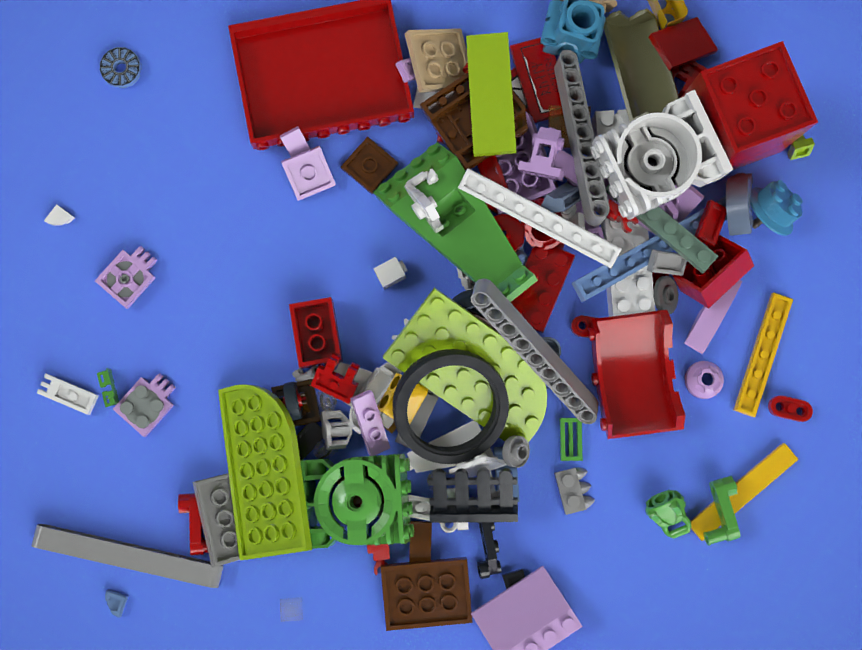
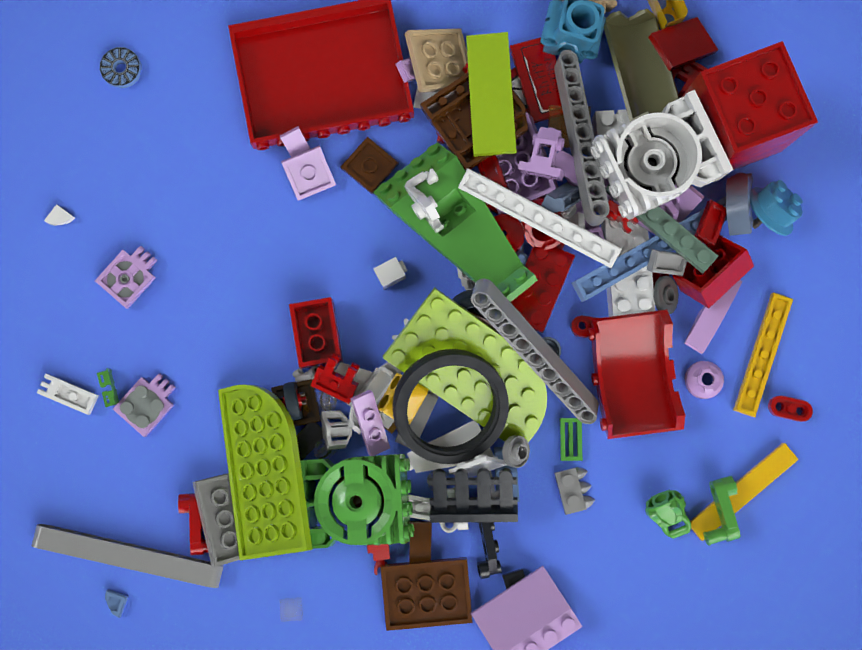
lime tile [787,135,815,160] -> none

